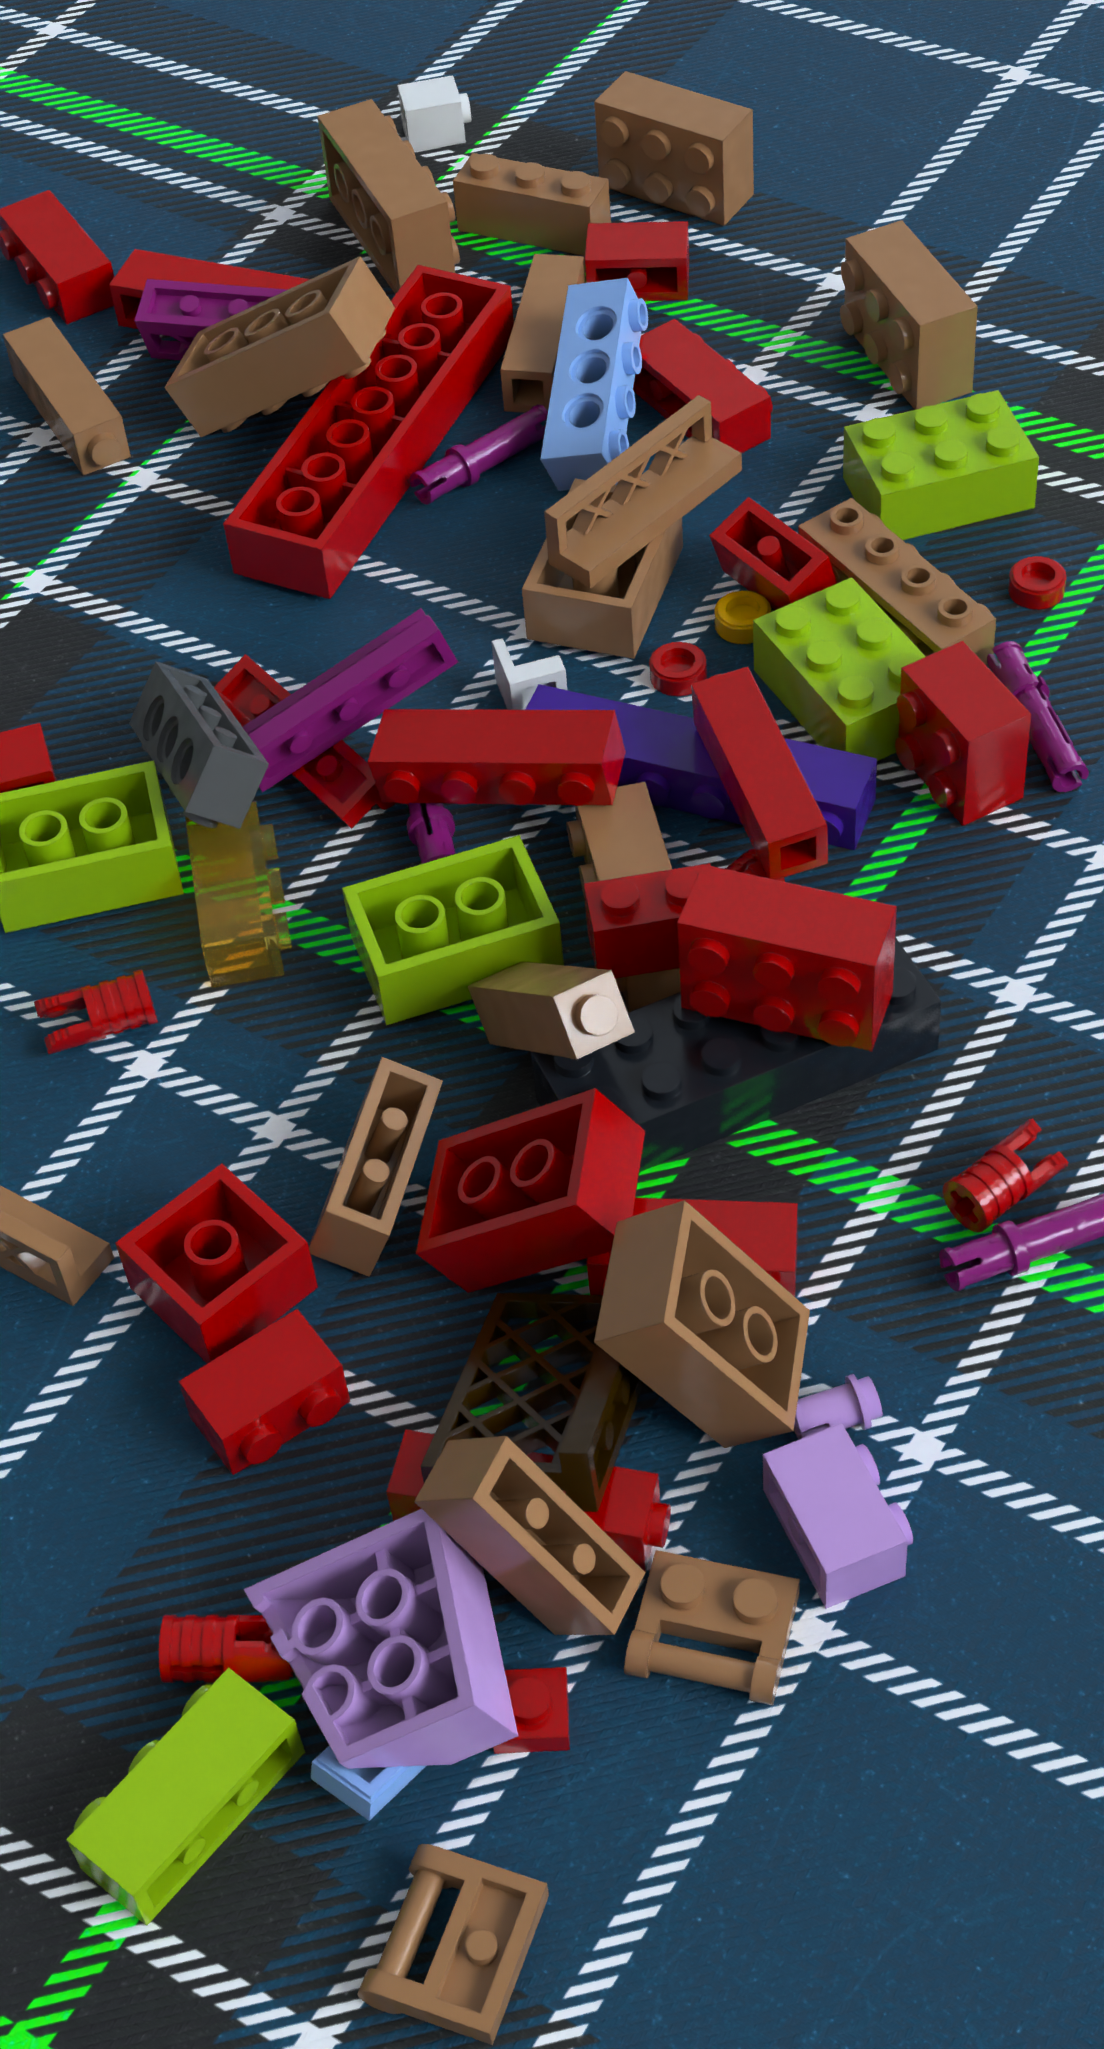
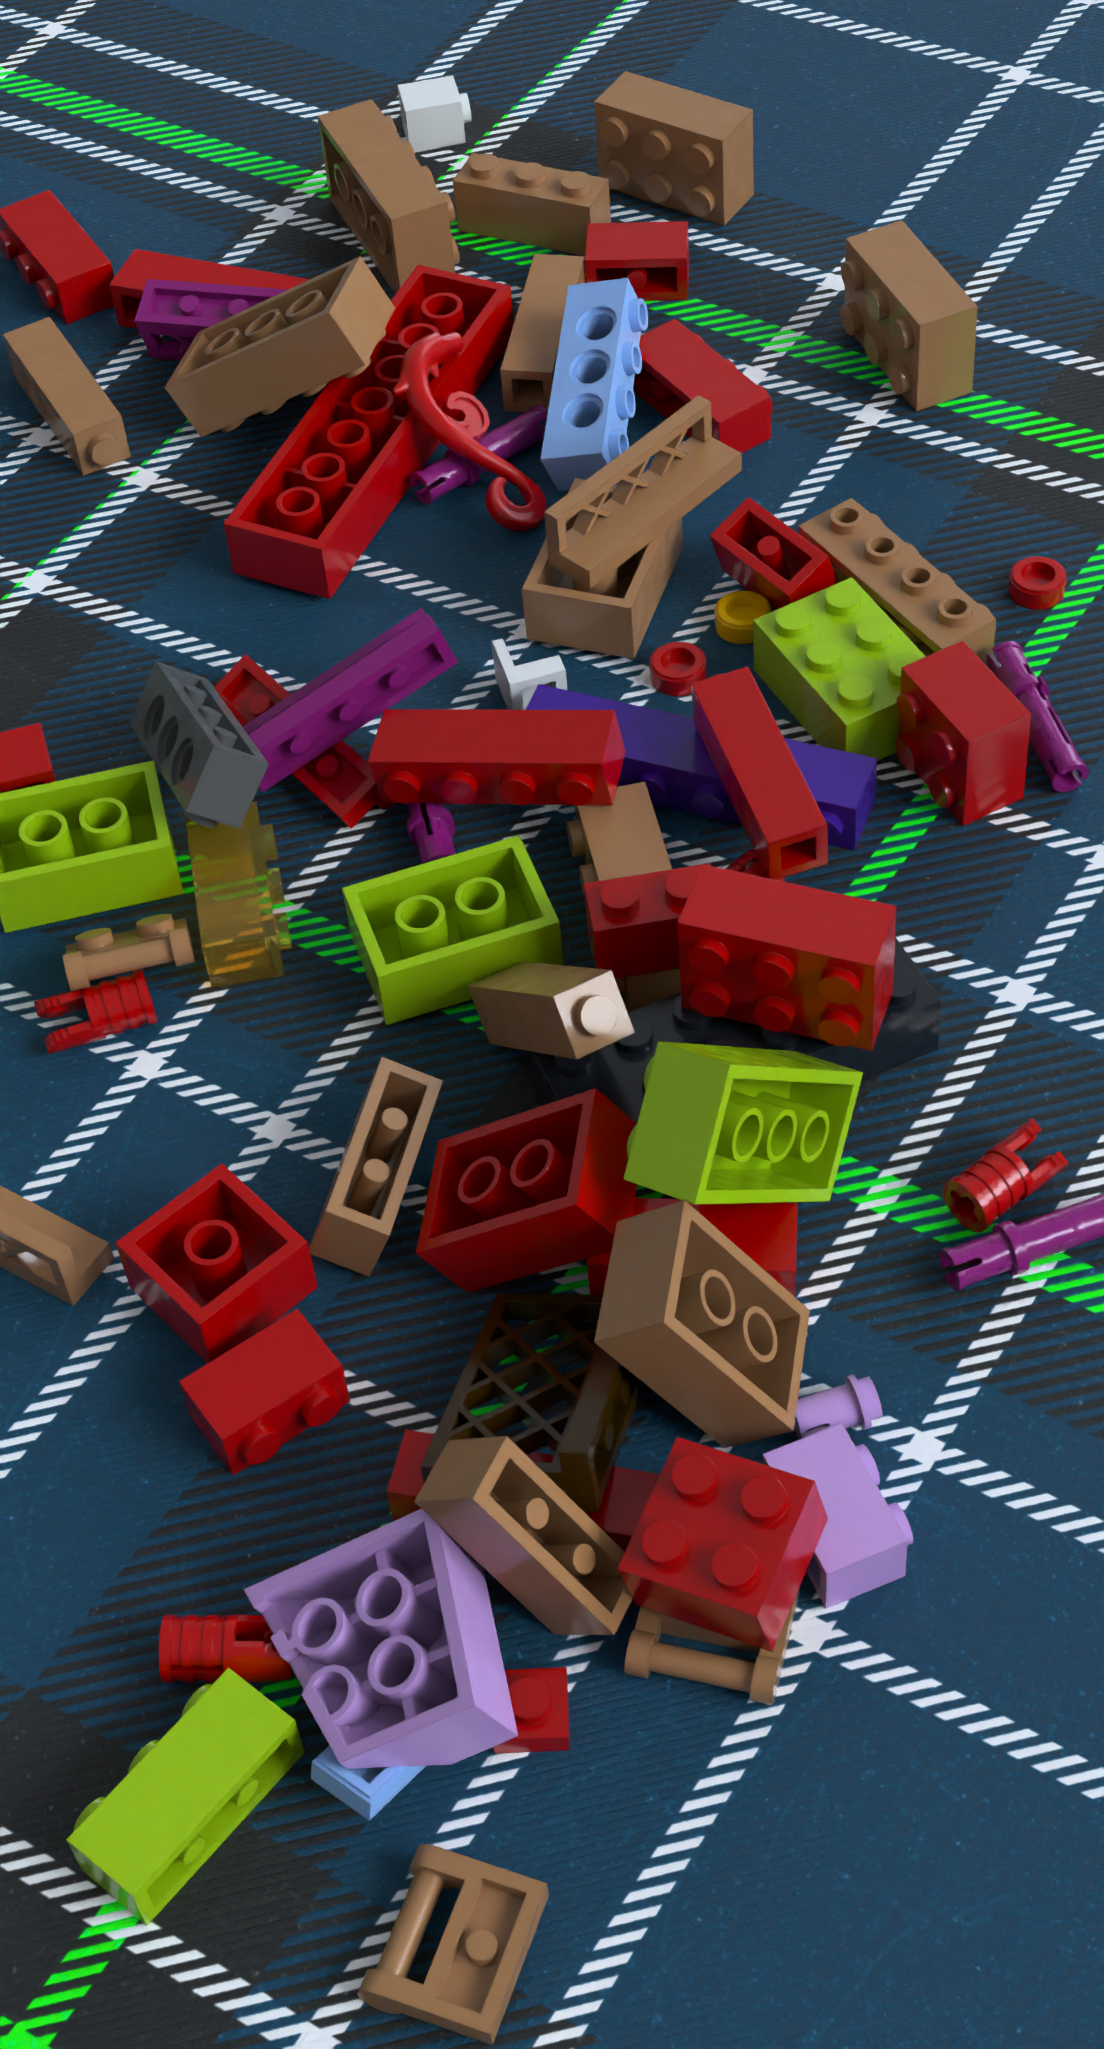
lime brick [843,390,1039,540] -> none
none -> medium nougat plate [62,914,195,991]
none -> red plant [393,332,547,532]
none -> red brick [617,1437,828,1652]
none -> lime brick [623,1041,863,1205]

